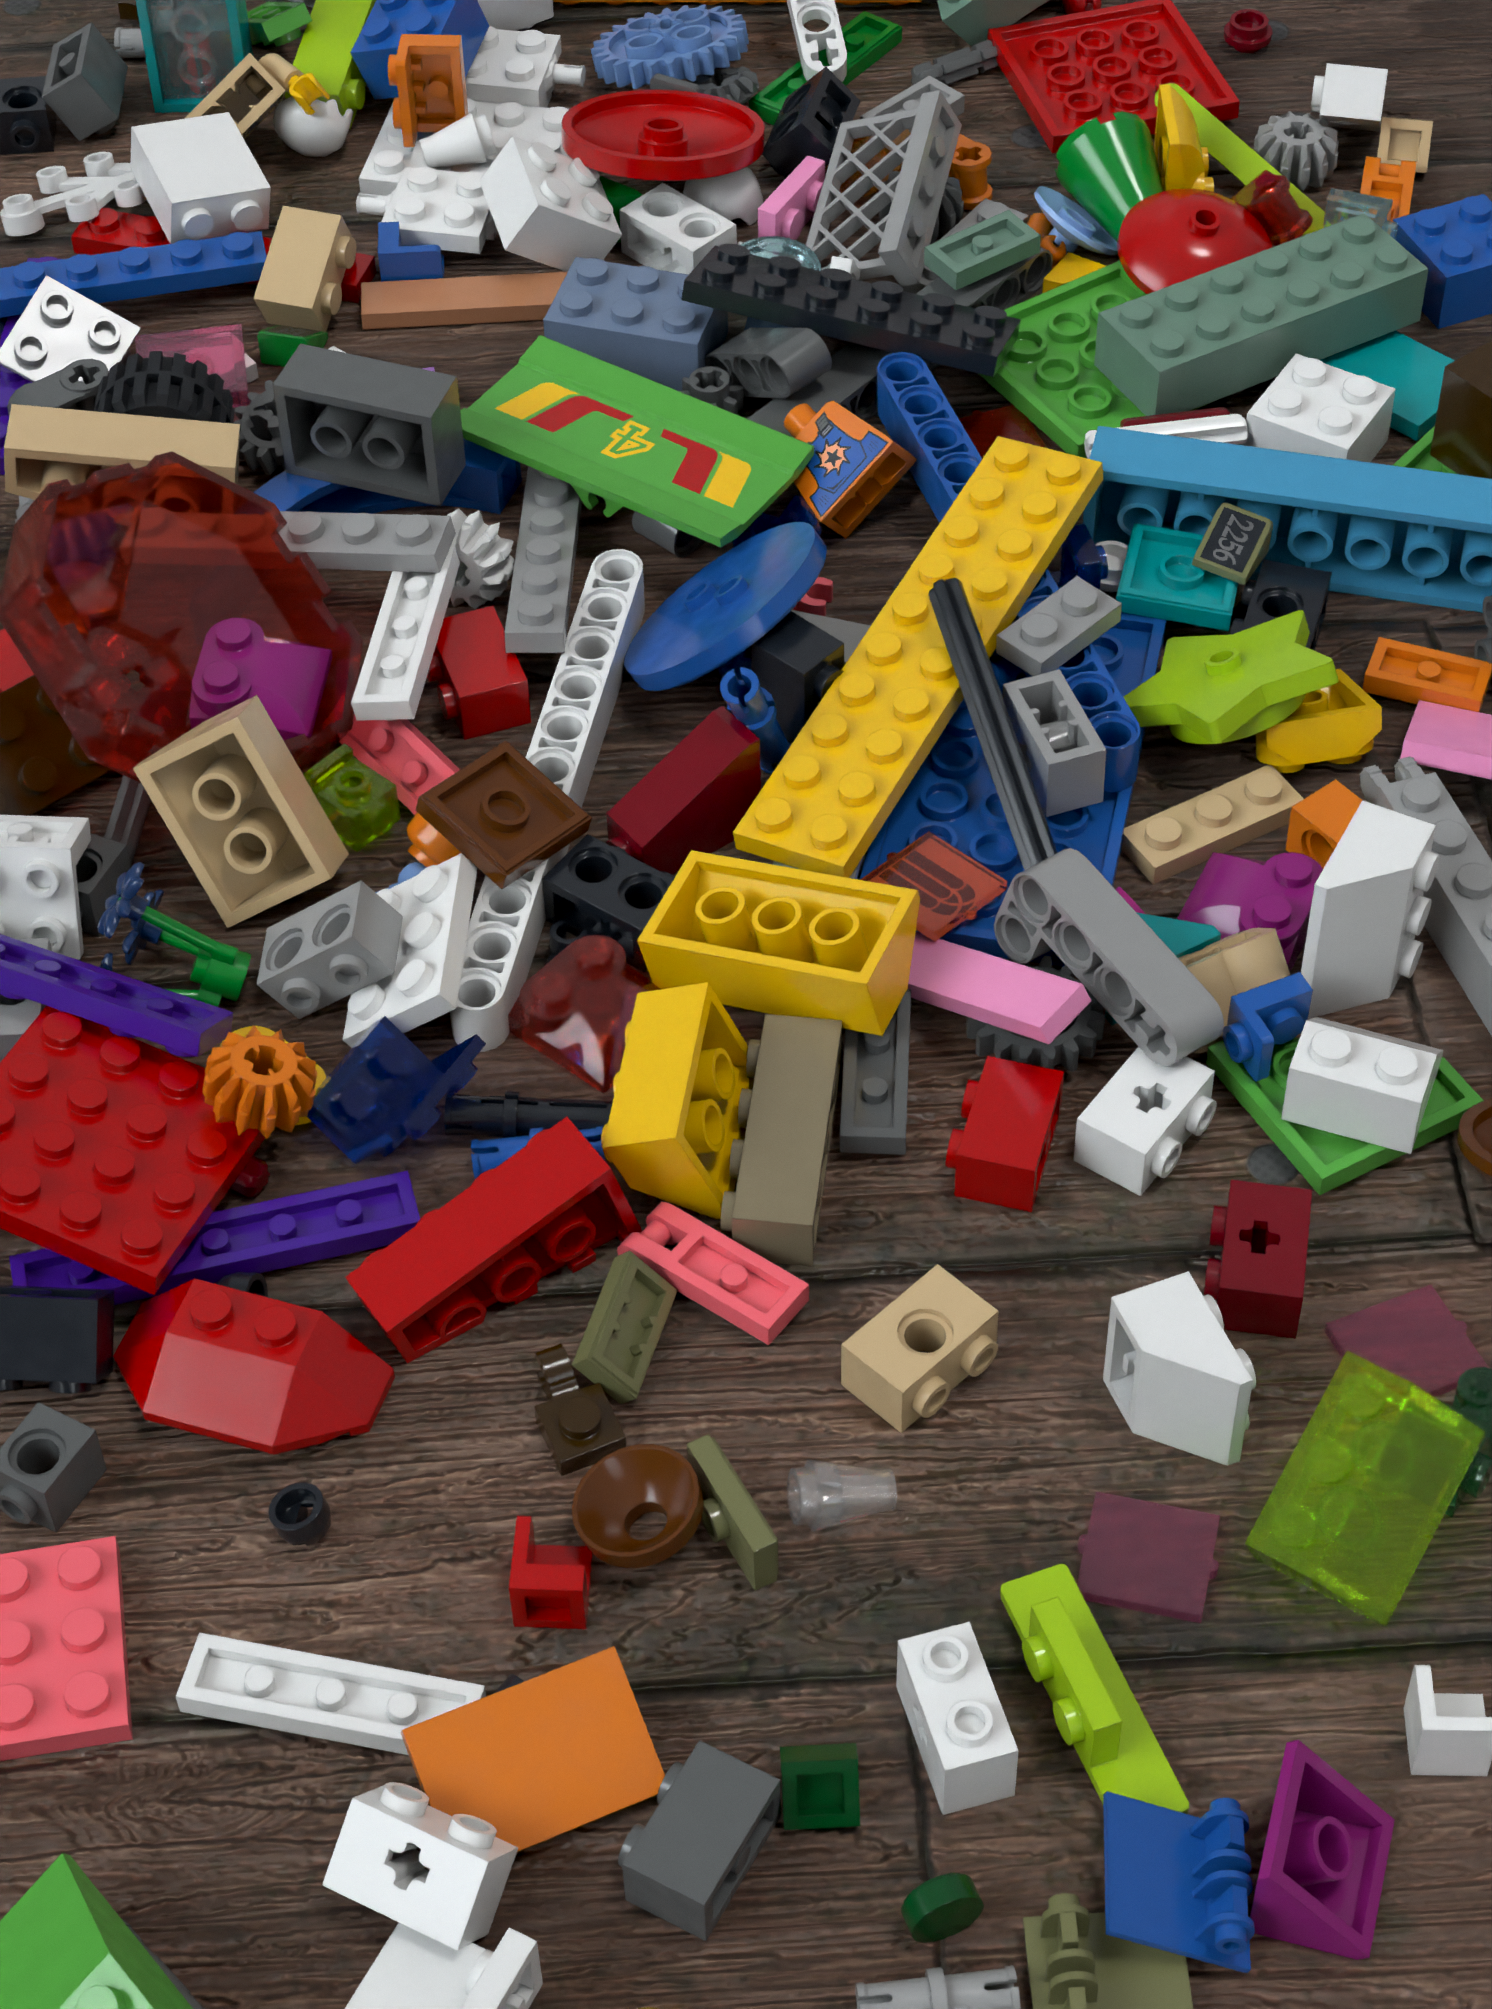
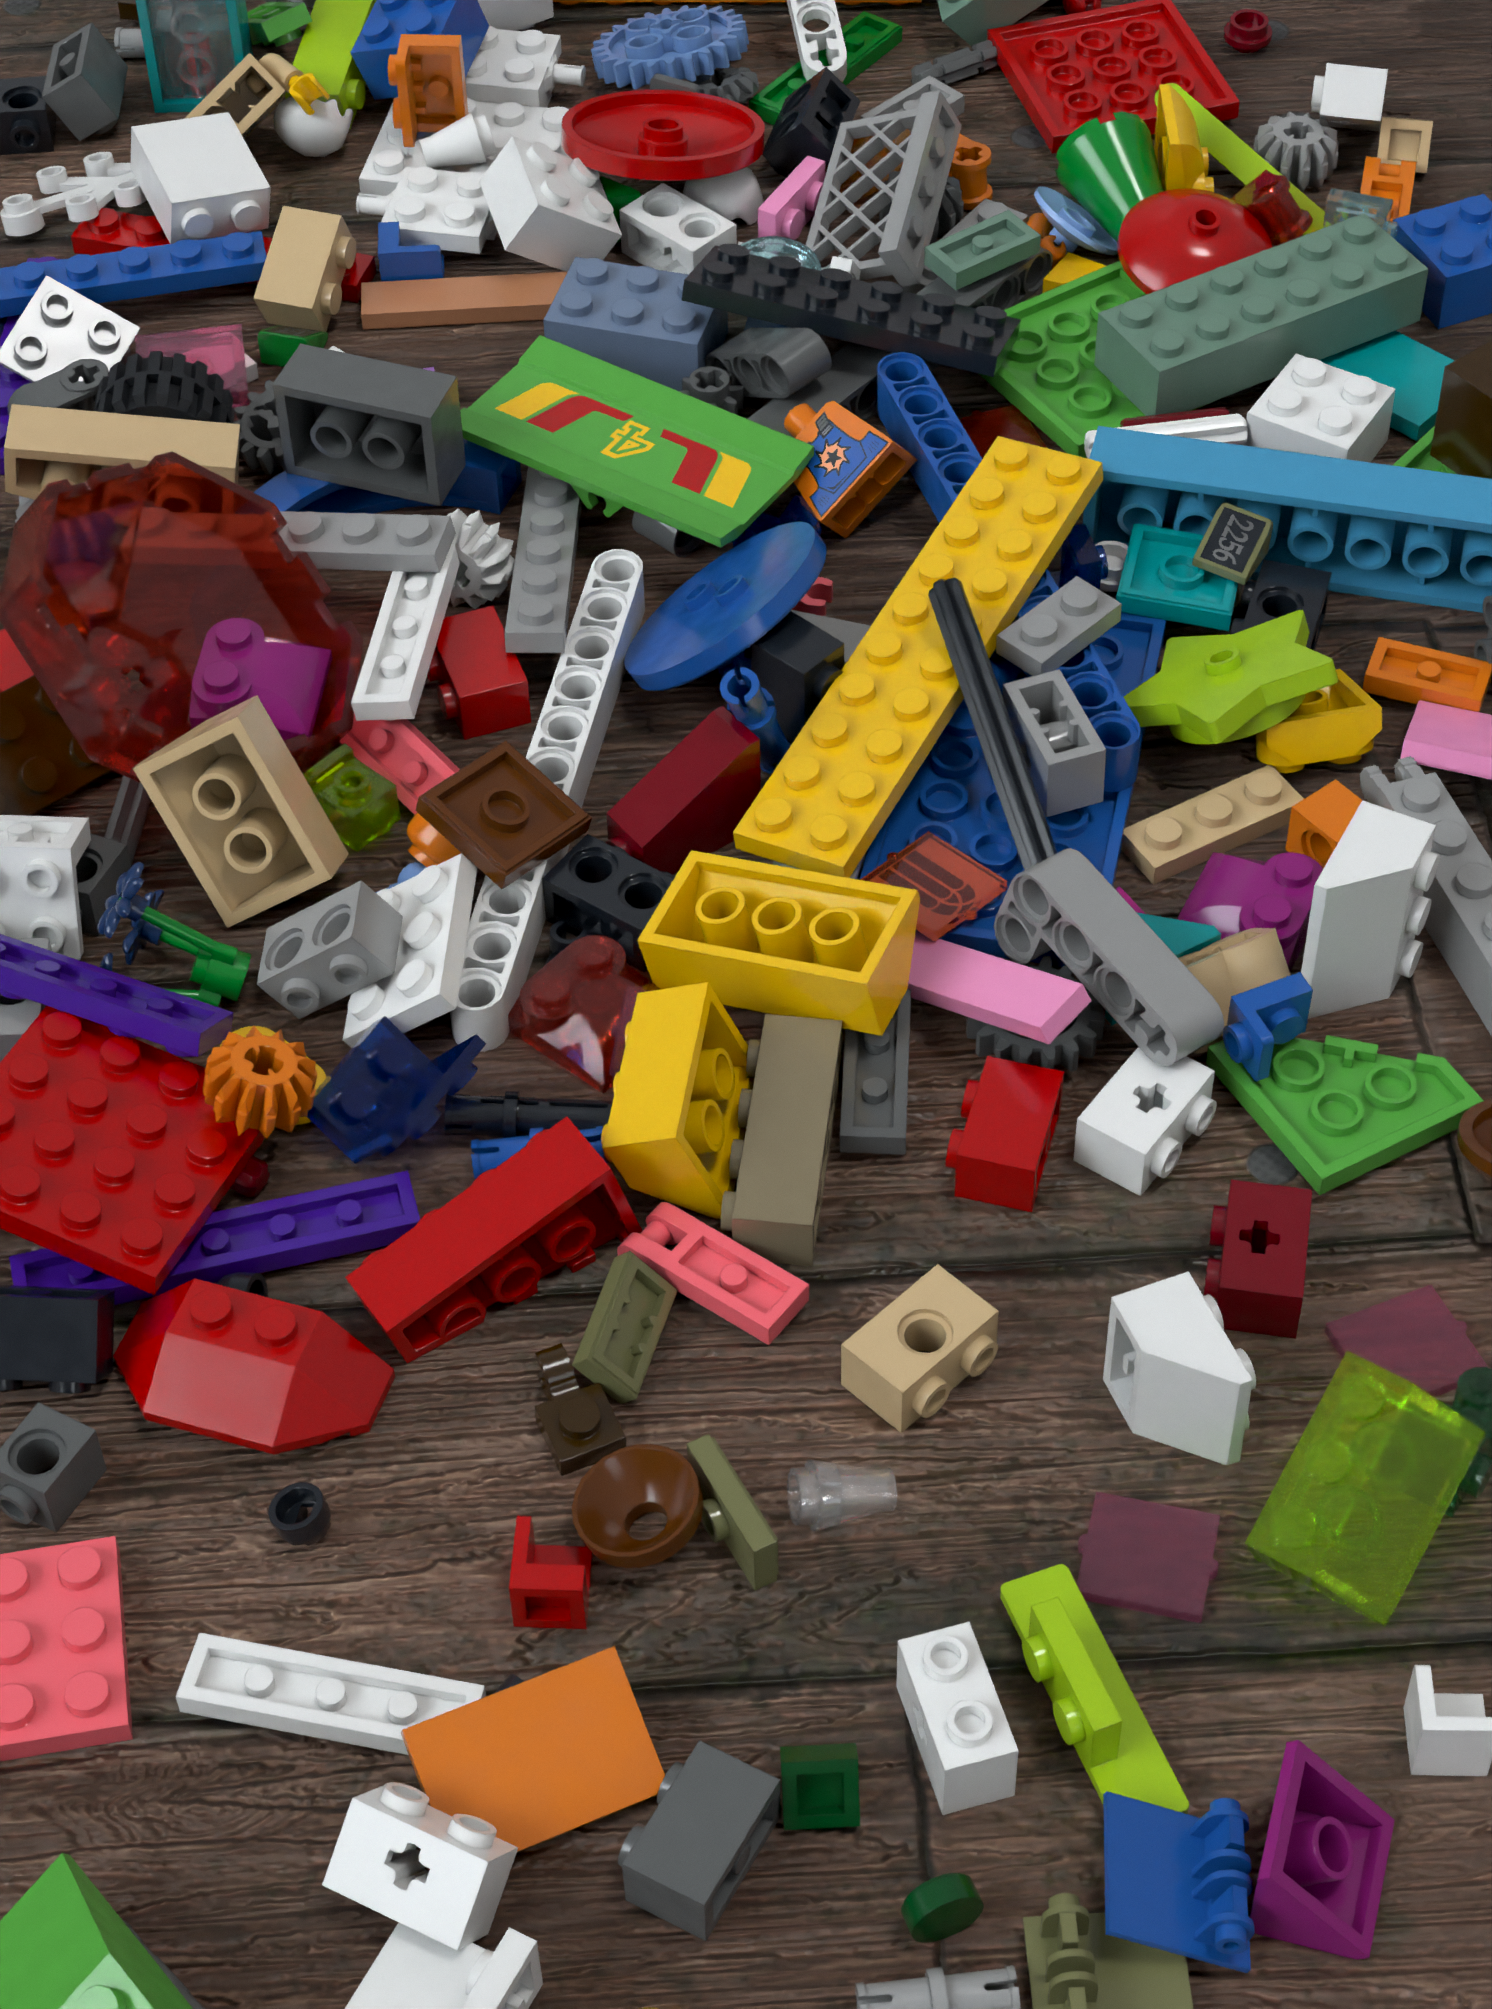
white slope [1281,1017,1443,1154] -> none

